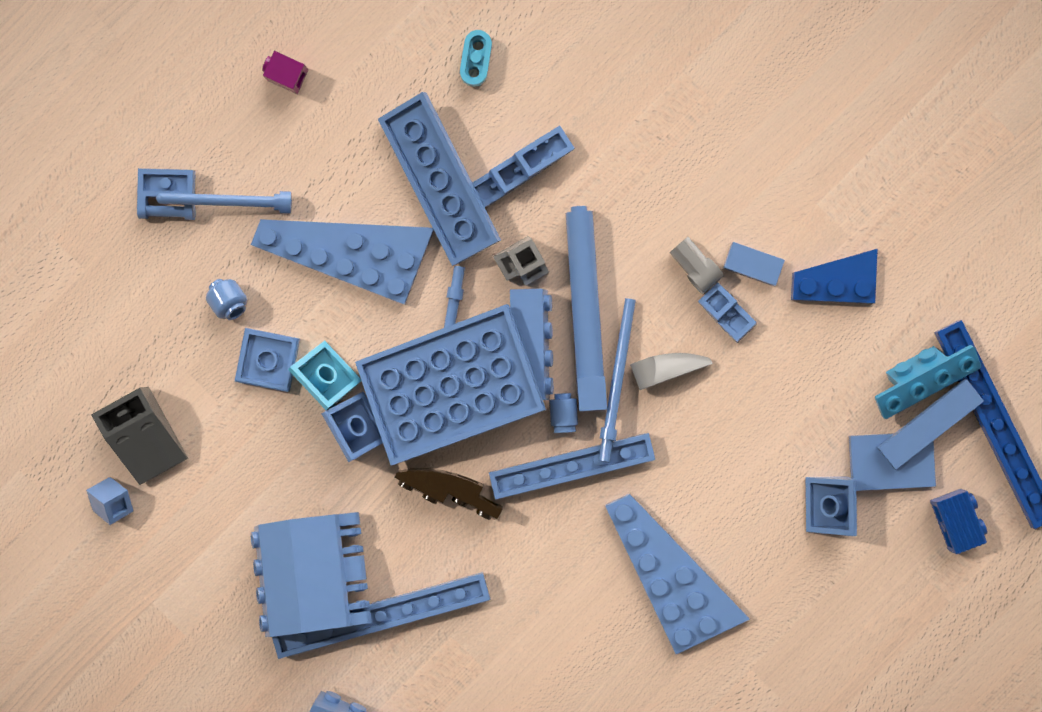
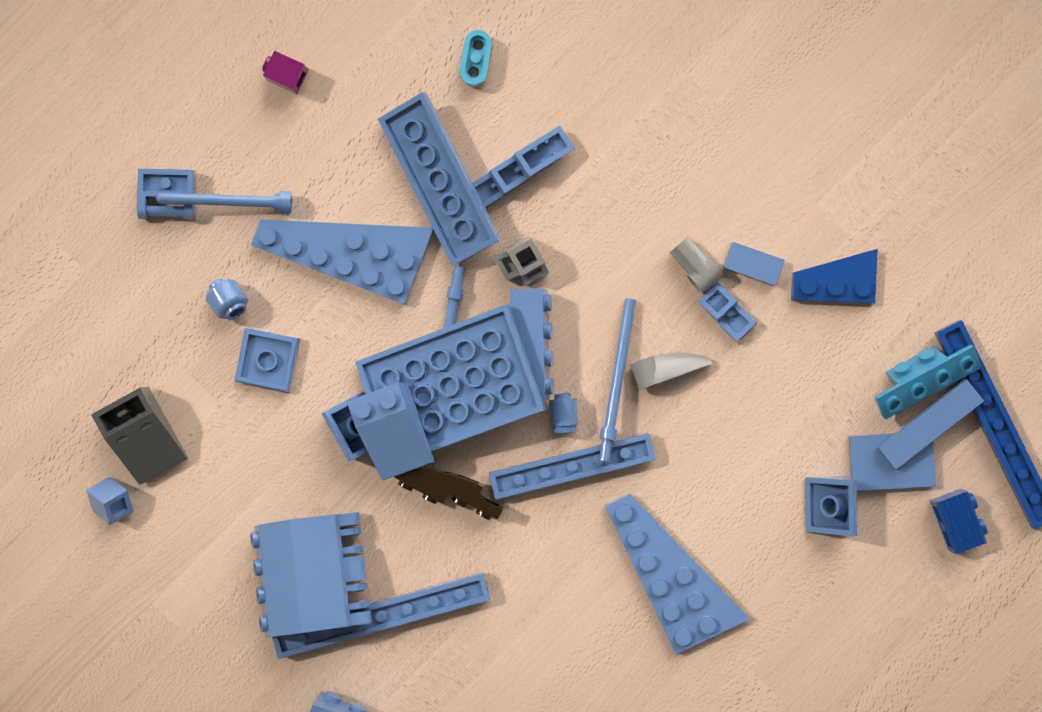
medium azure slope [288,341,361,411] -> none
medium blue brick [565,206,607,411] -> none
none -> medium blue slope [347,382,435,480]

